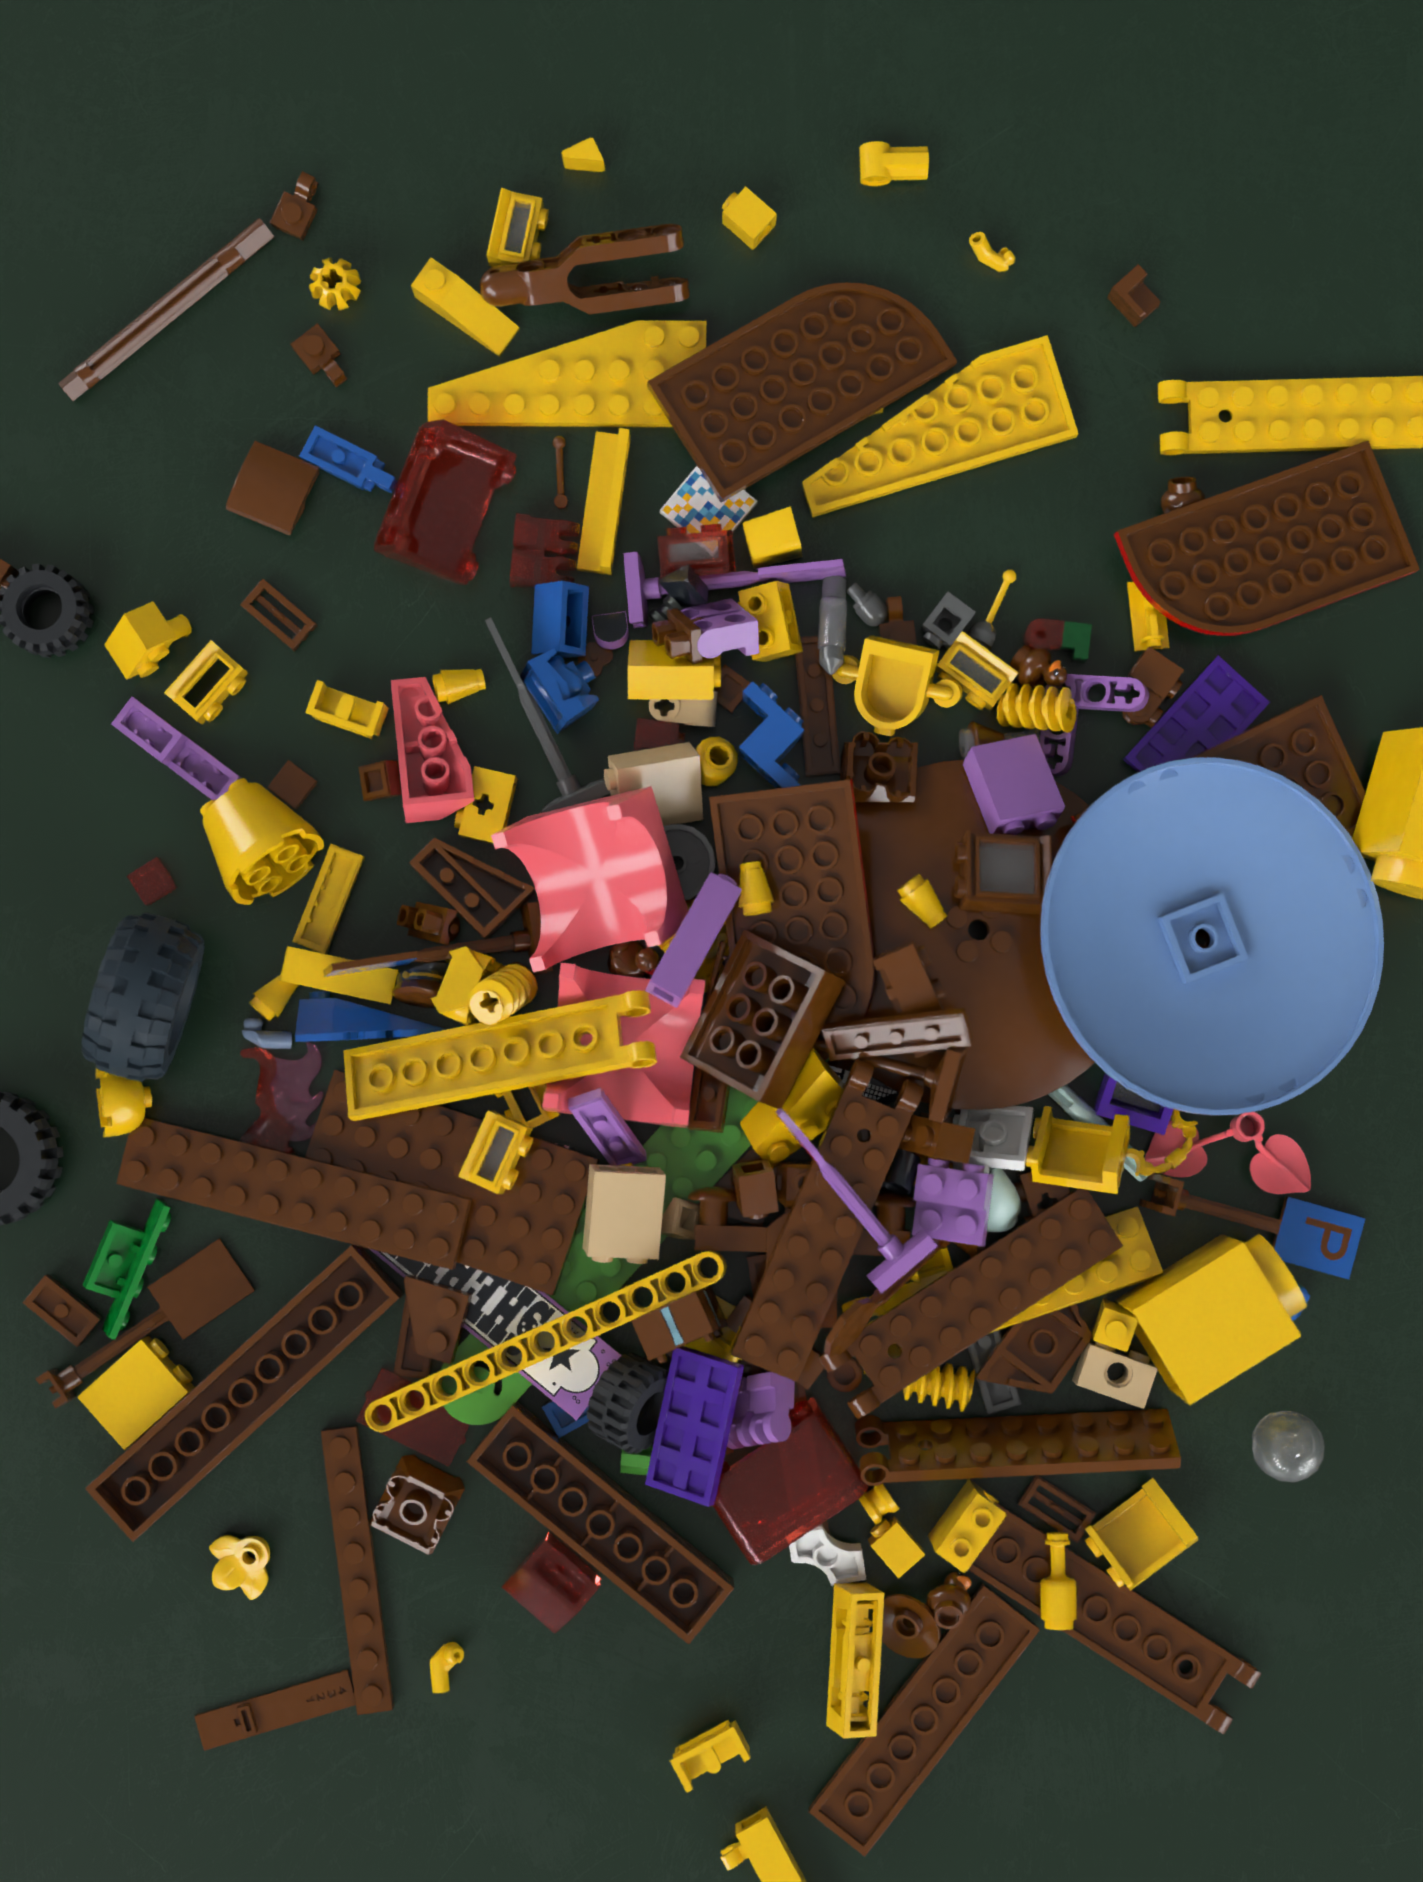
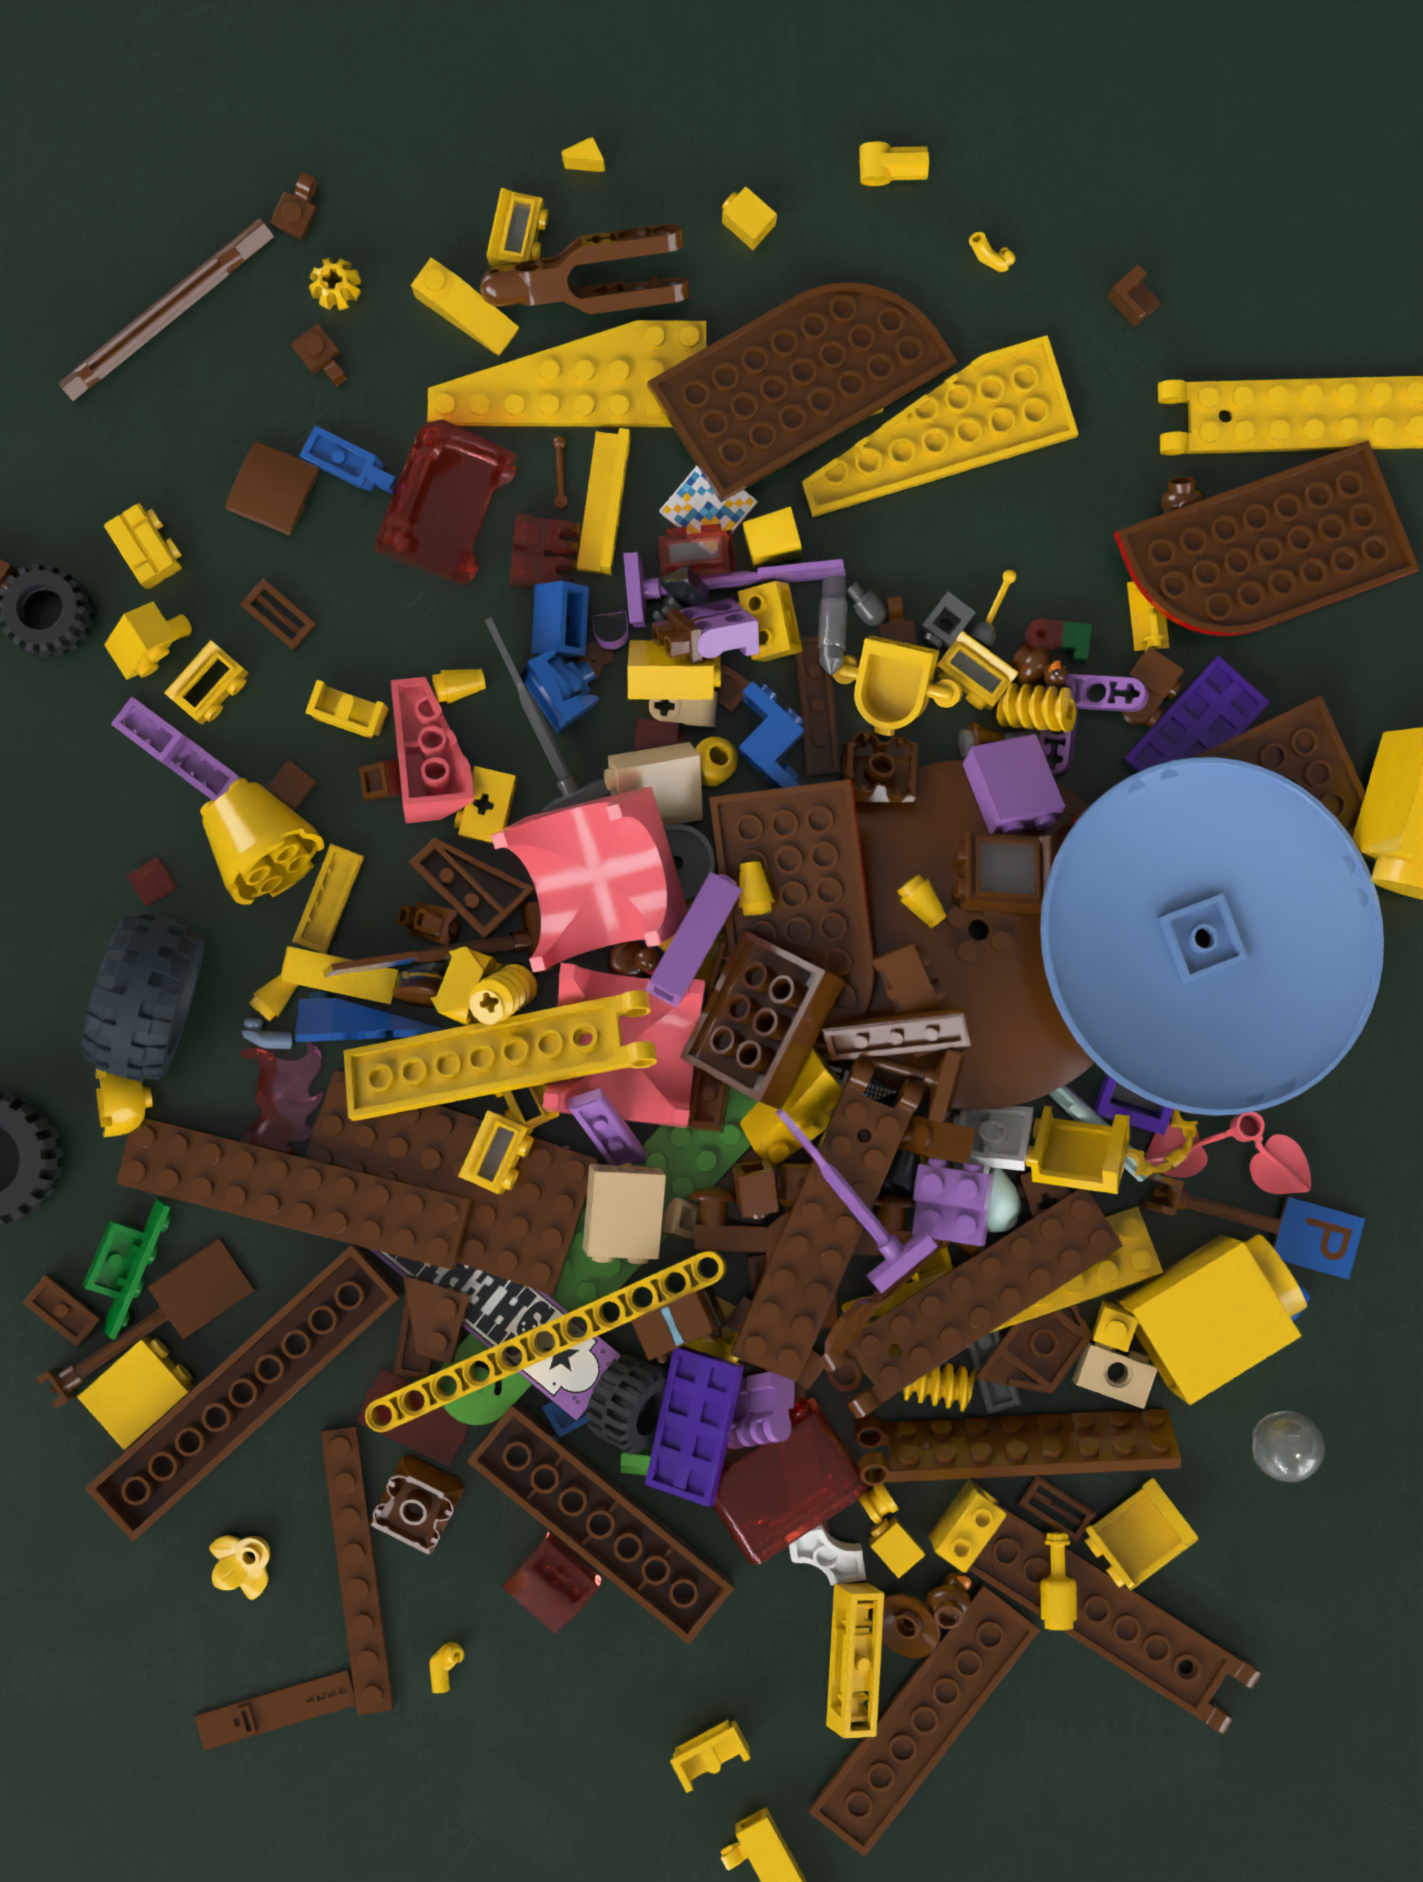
none -> yellow brick [104,503,182,589]

